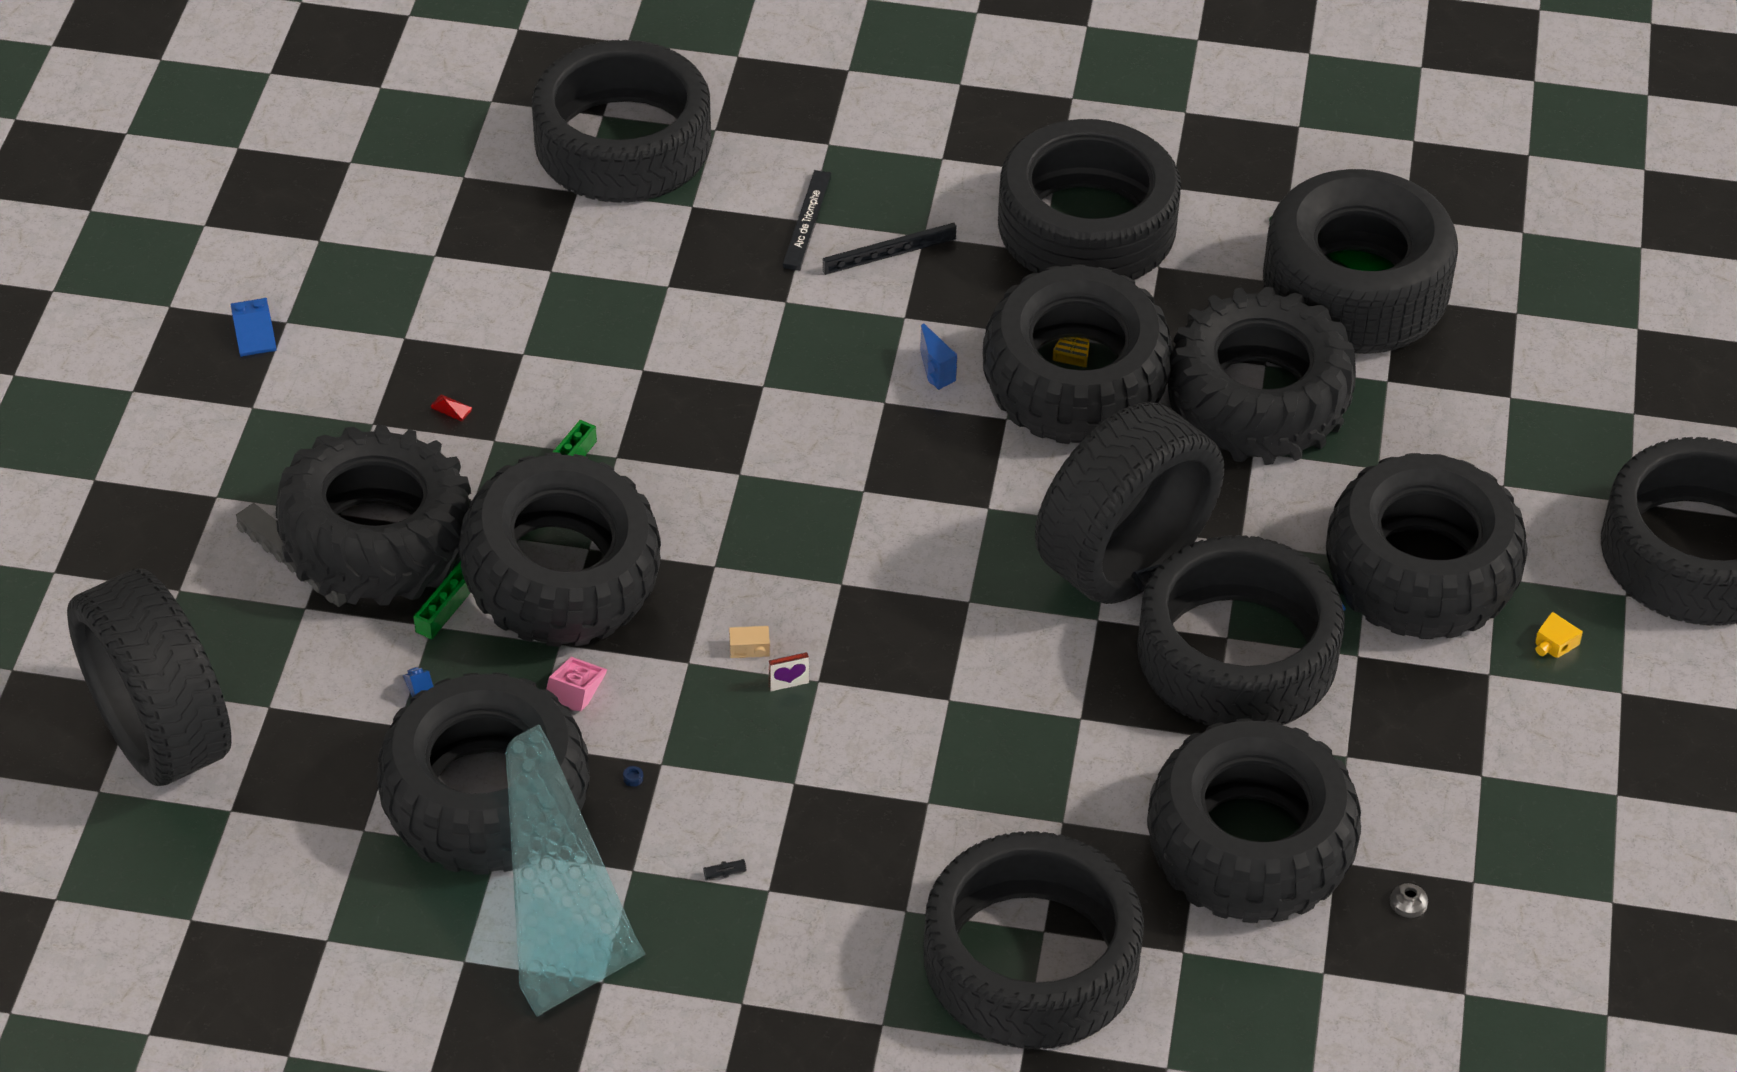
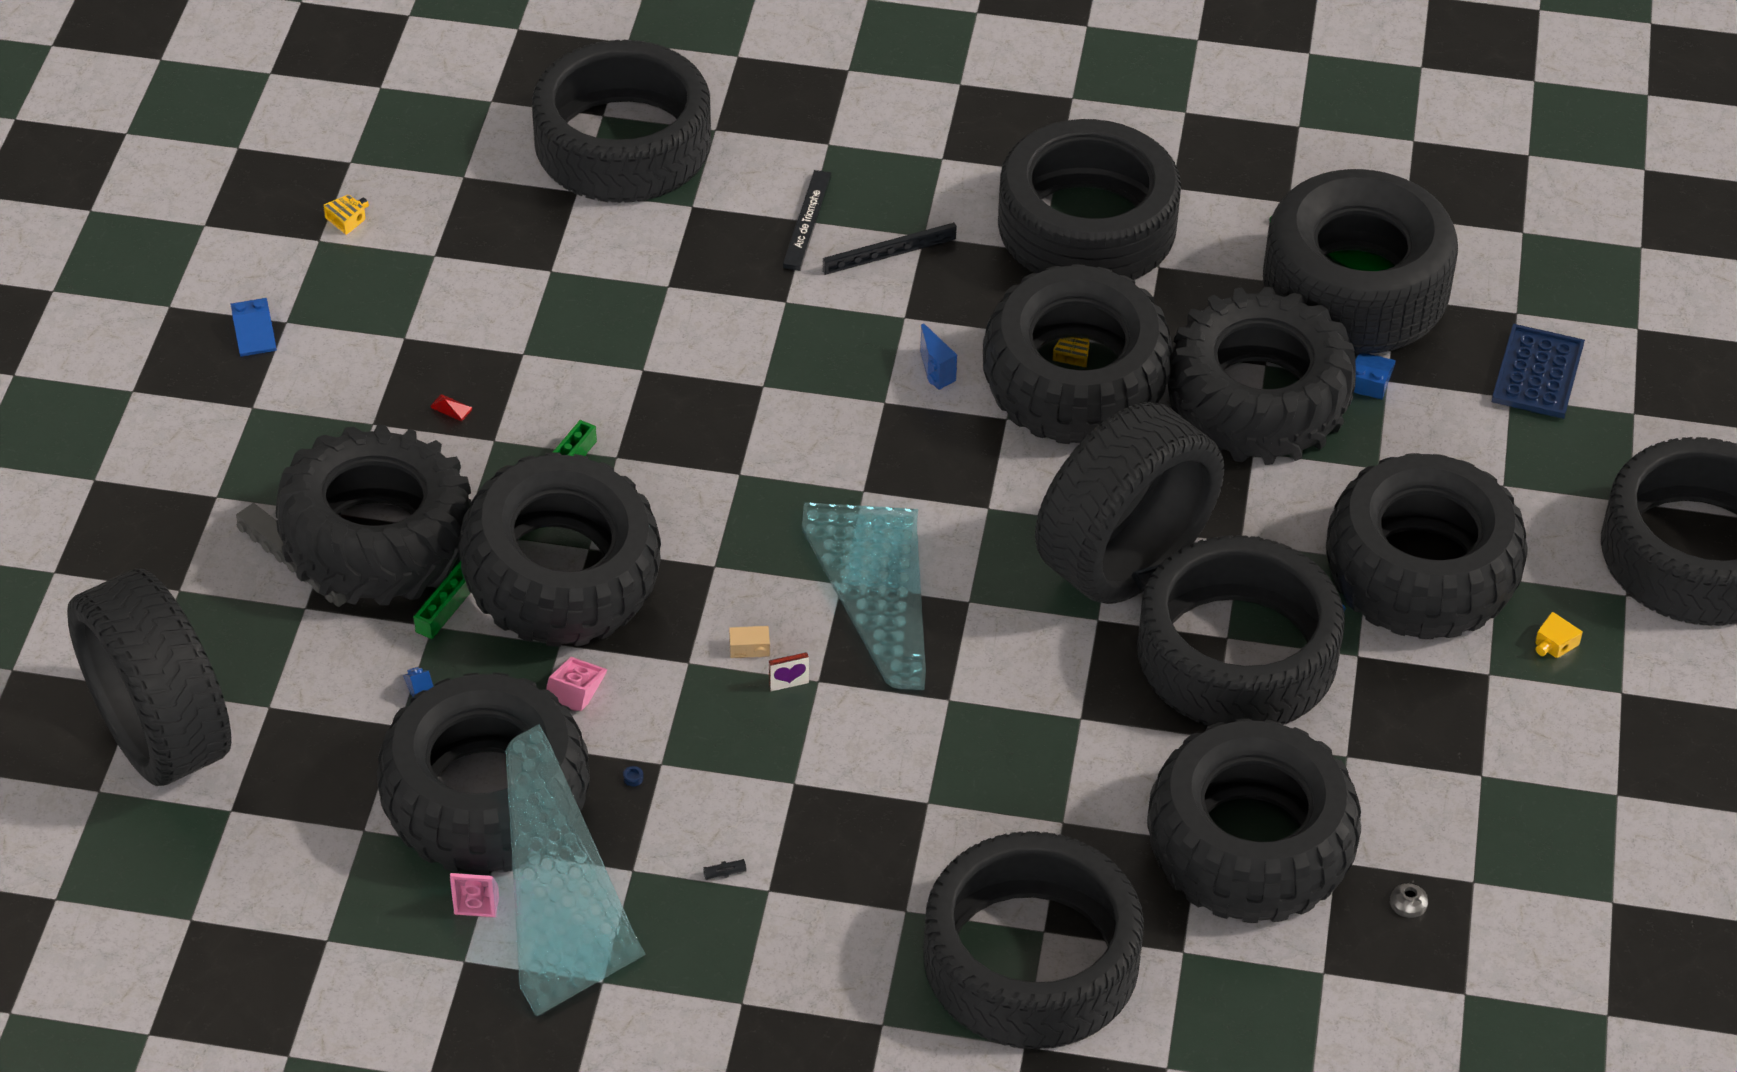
none -> yellow torso [324,195,369,235]
none -> bright pink slope [450,873,499,917]
none -> clear light blue wing [802,502,926,690]
none -> blue slope [1354,354,1396,400]
none -> dark blue plate [1491,323,1585,419]

